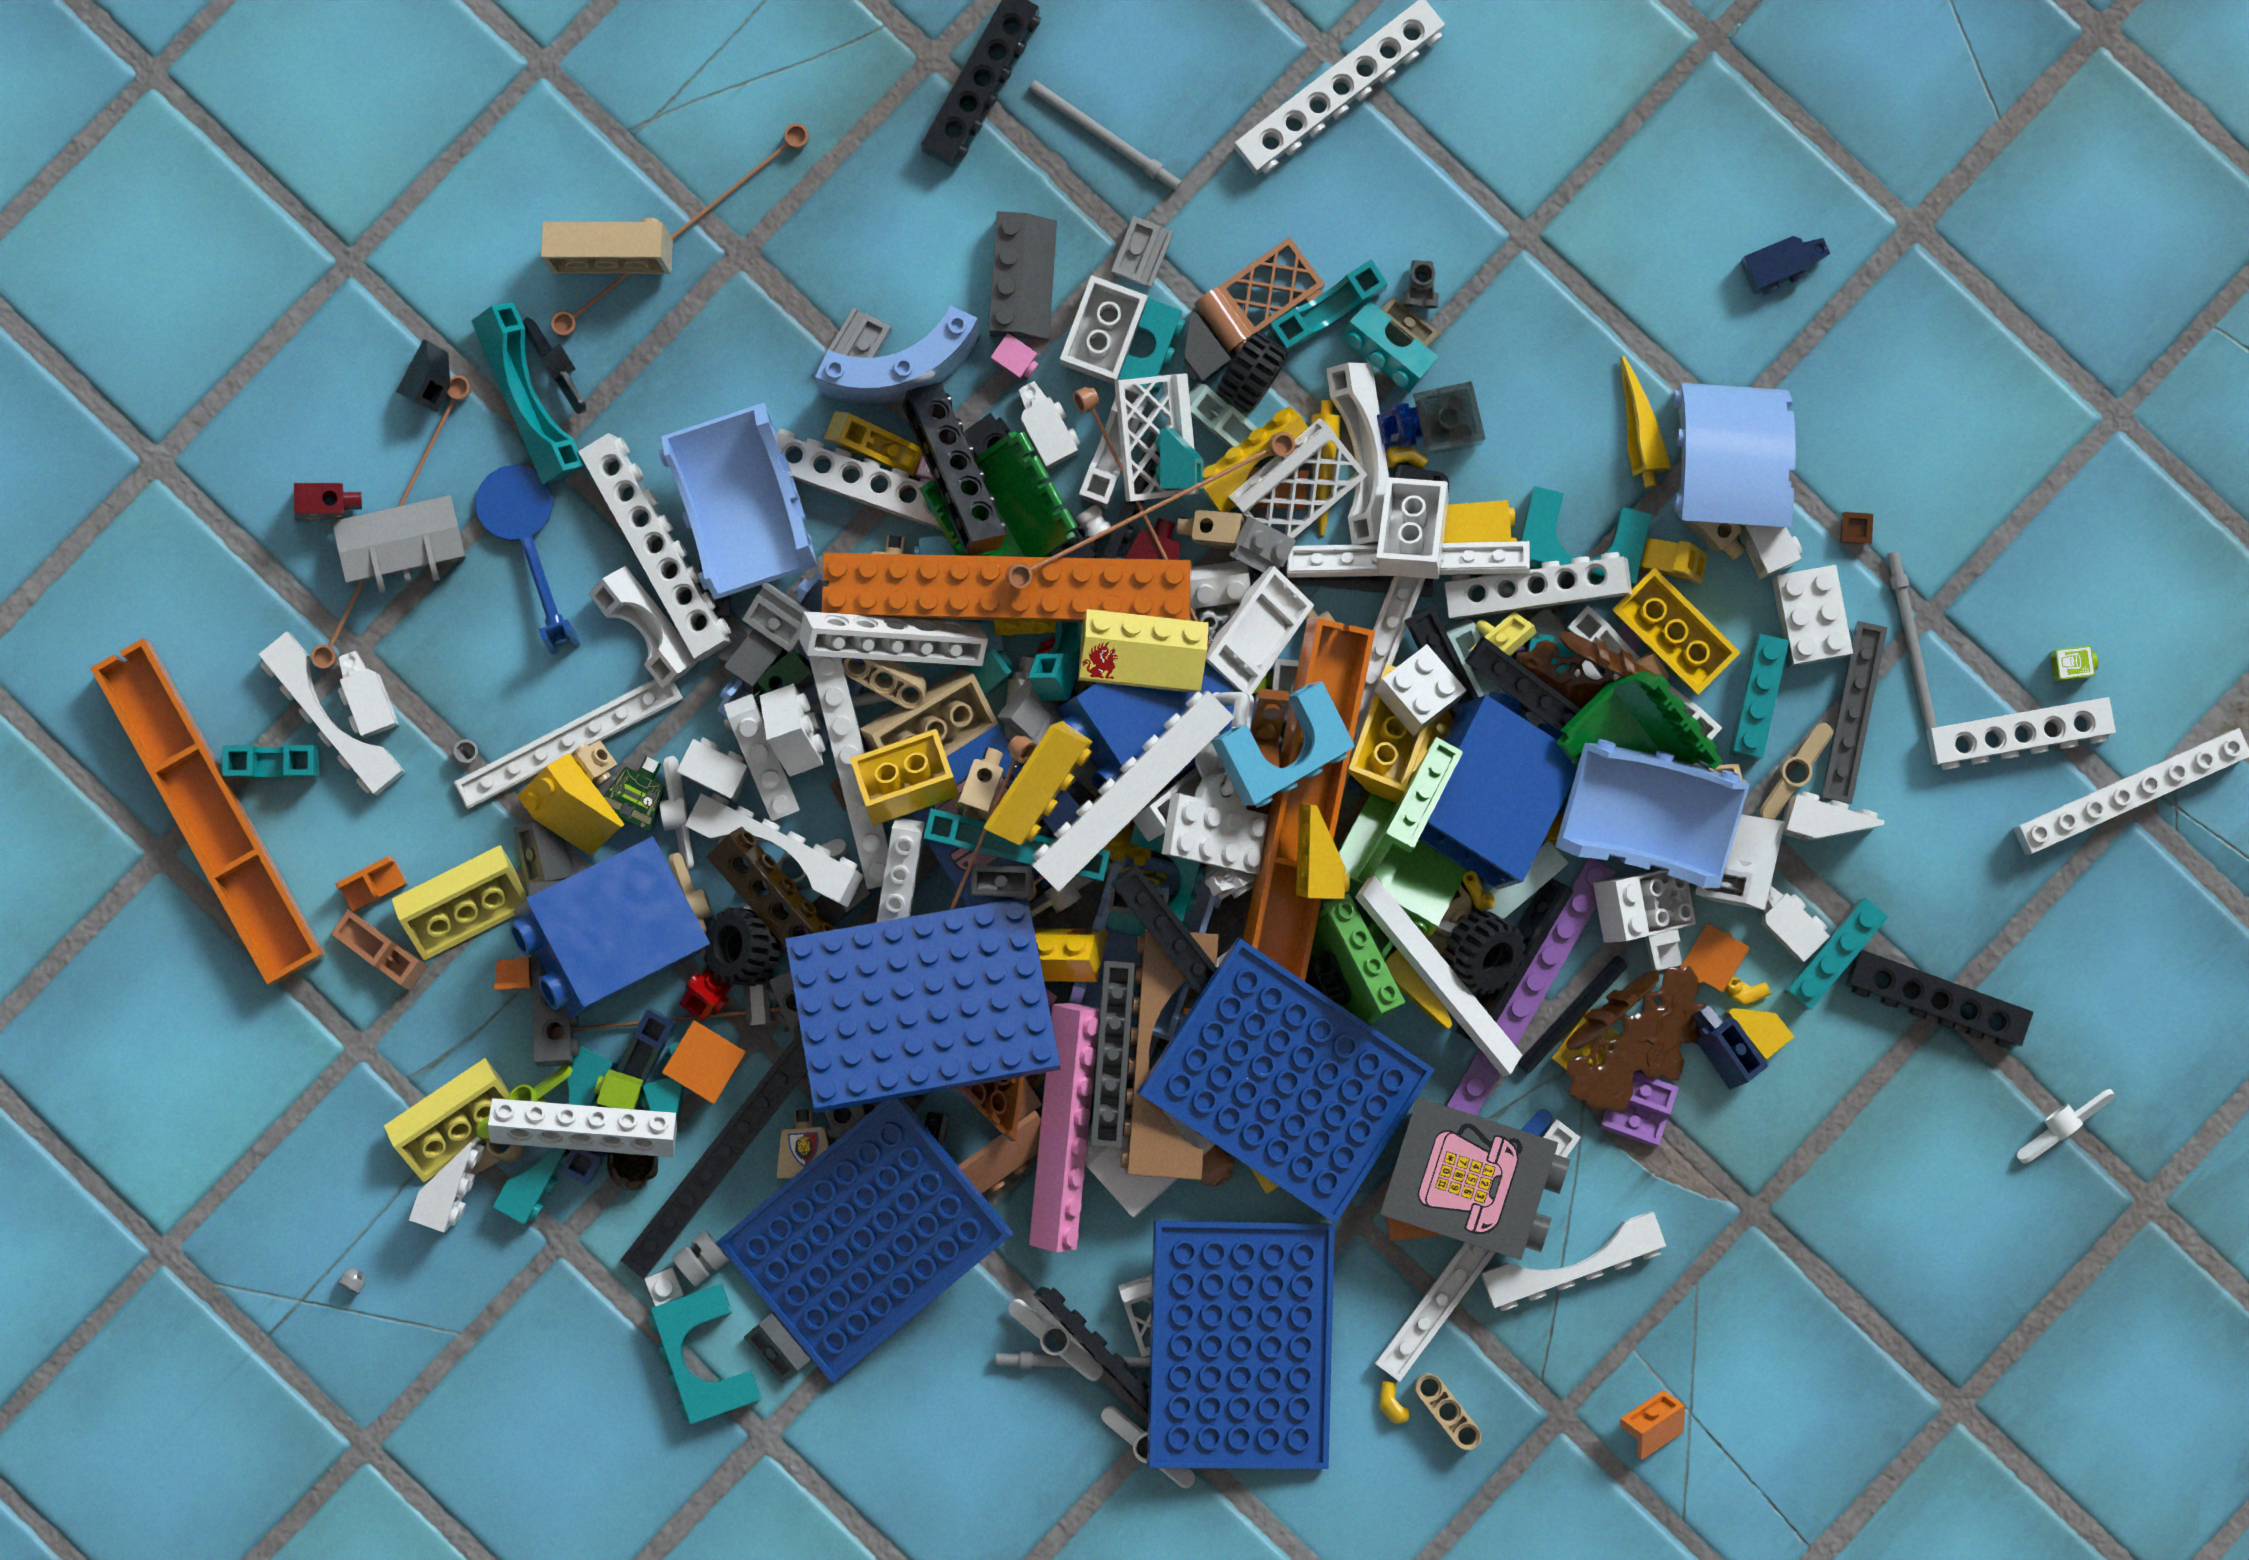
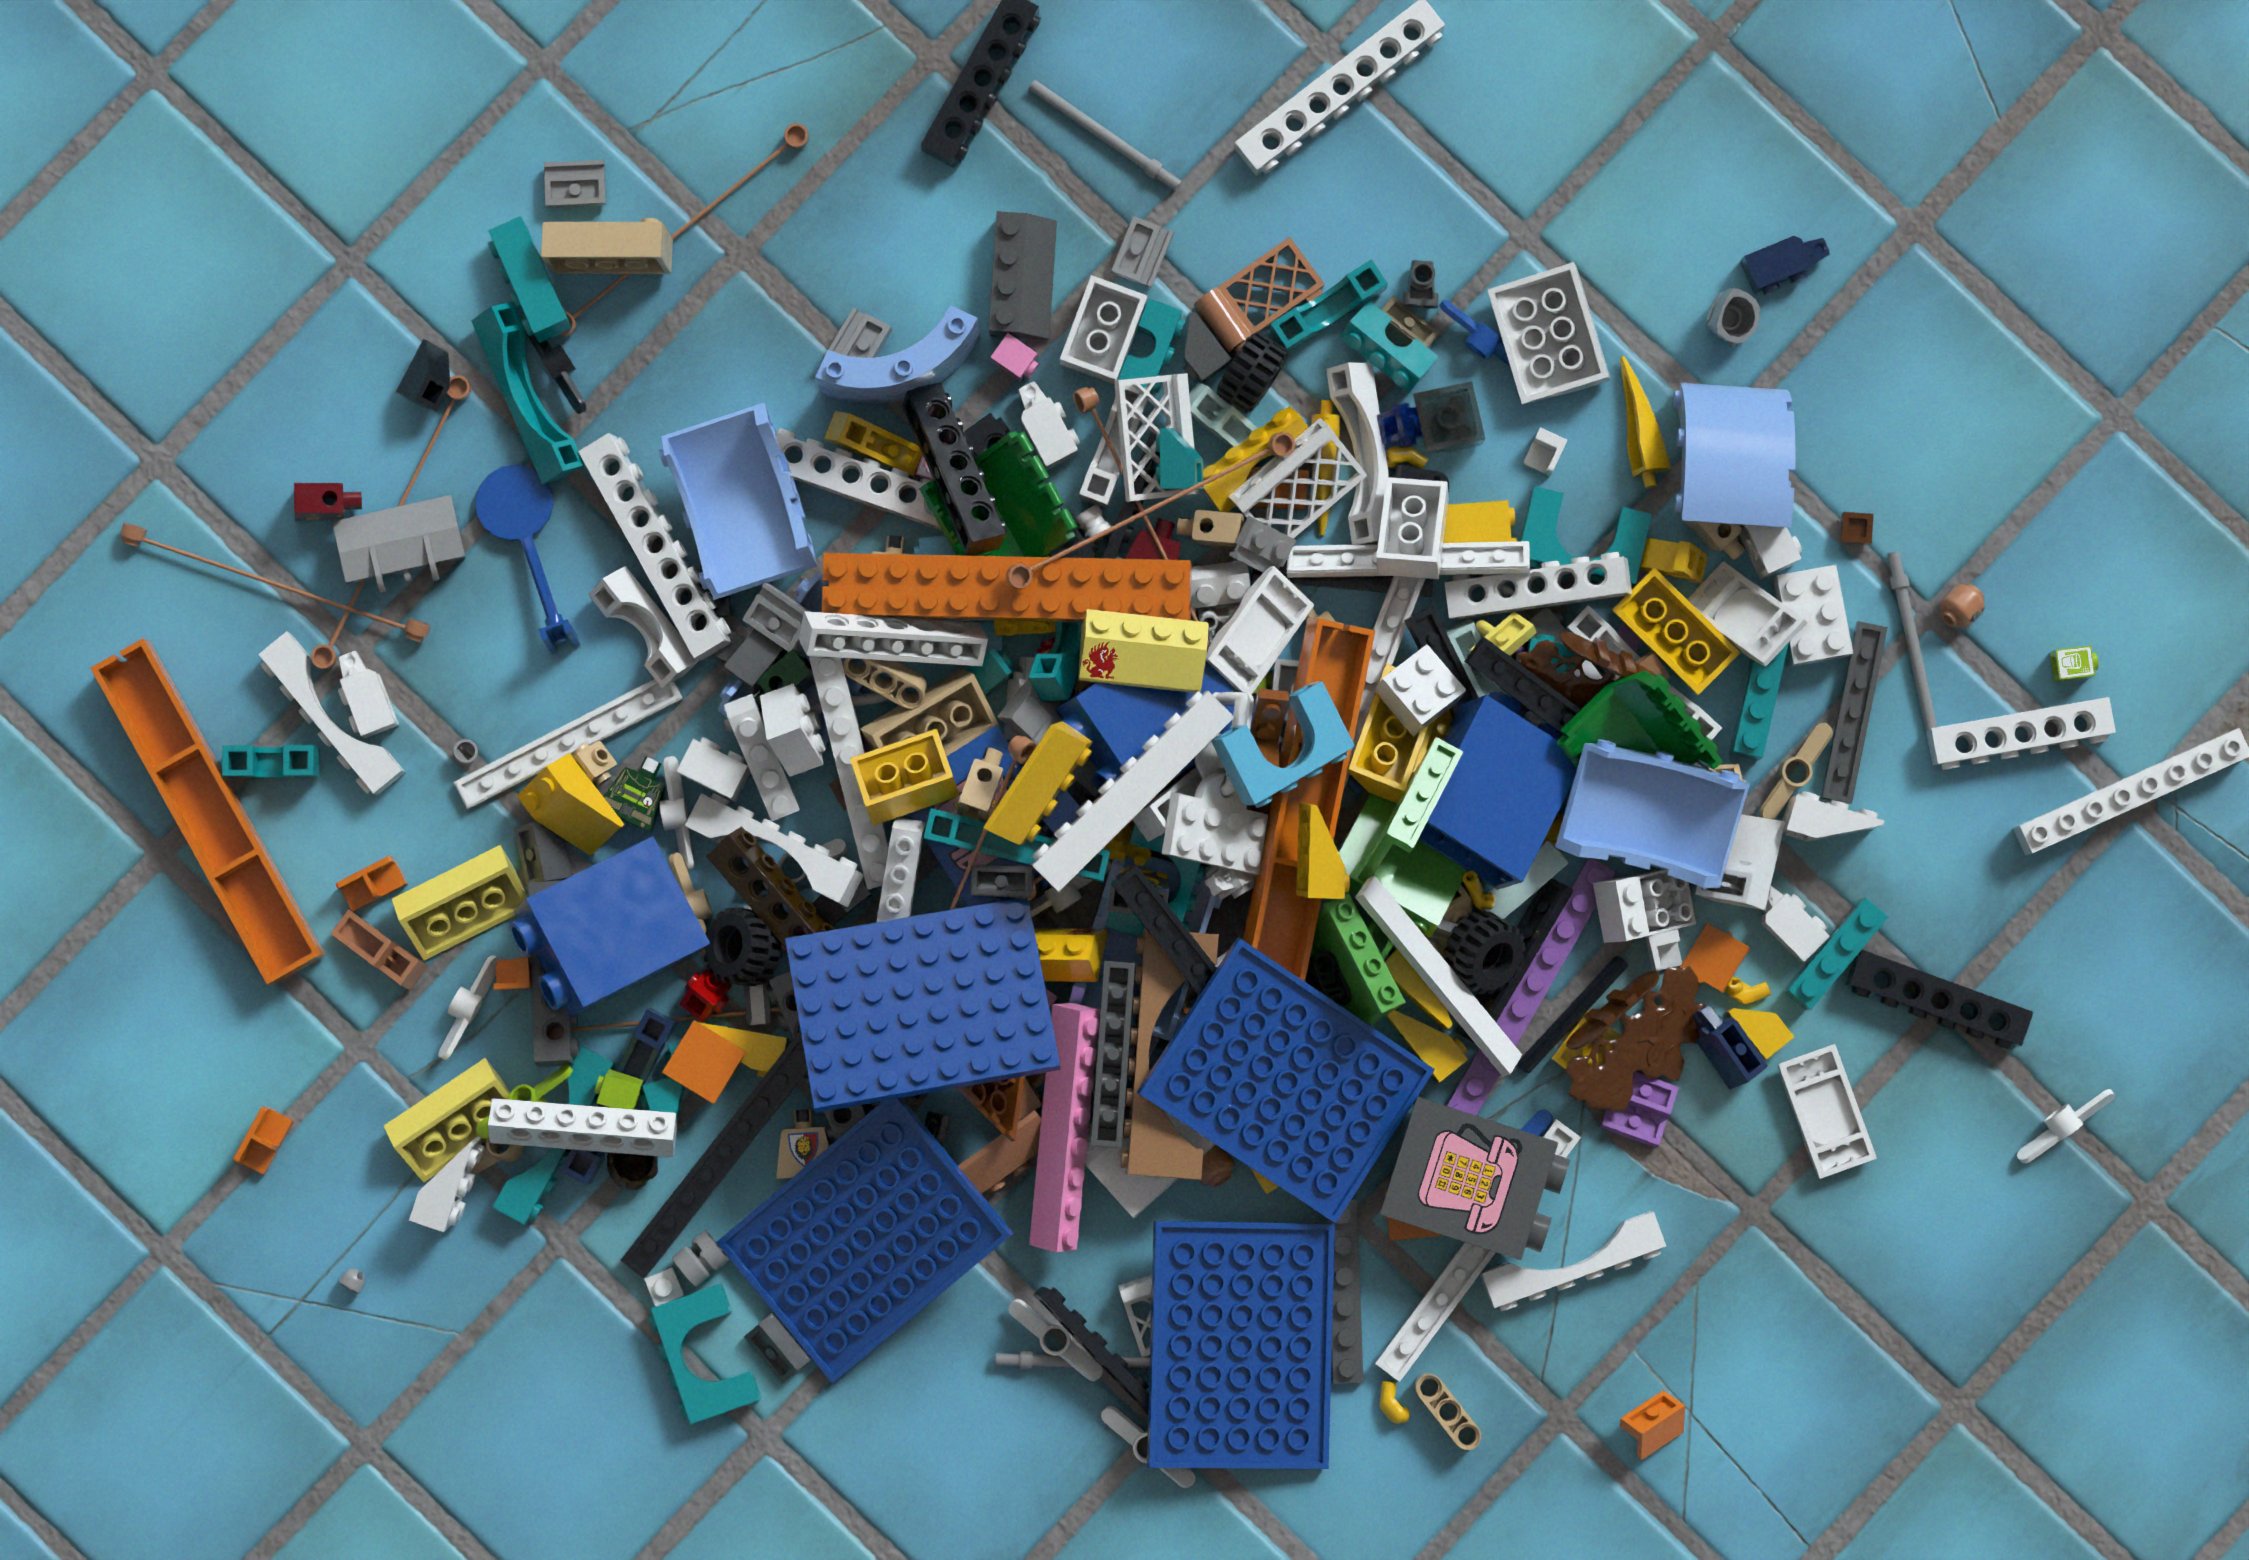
none -> nougat piece [120,523,431,642]
none -> orange panel [233,1106,294,1175]
none -> white piece [438,955,501,1060]
none -> teal brick [487,216,572,343]
none -> light grey plate [544,160,606,208]
none -> yellow slope [698,1022,789,1077]
none -> dark grey plate [1326,1199,1364,1384]
none -> yellow slope [1385,1010,1468,1083]
none -> blue piece [1439,300,1510,367]
none -> white slope [1488,262,1611,405]
none -> white panel [1523,427,1567,477]
none -> white slope [1687,561,1807,667]
none -> light grey helmet [1706,288,1760,347]
none -> white slope [1777,1044,1877,1179]
none -> nougat head [1939,584,1985,628]

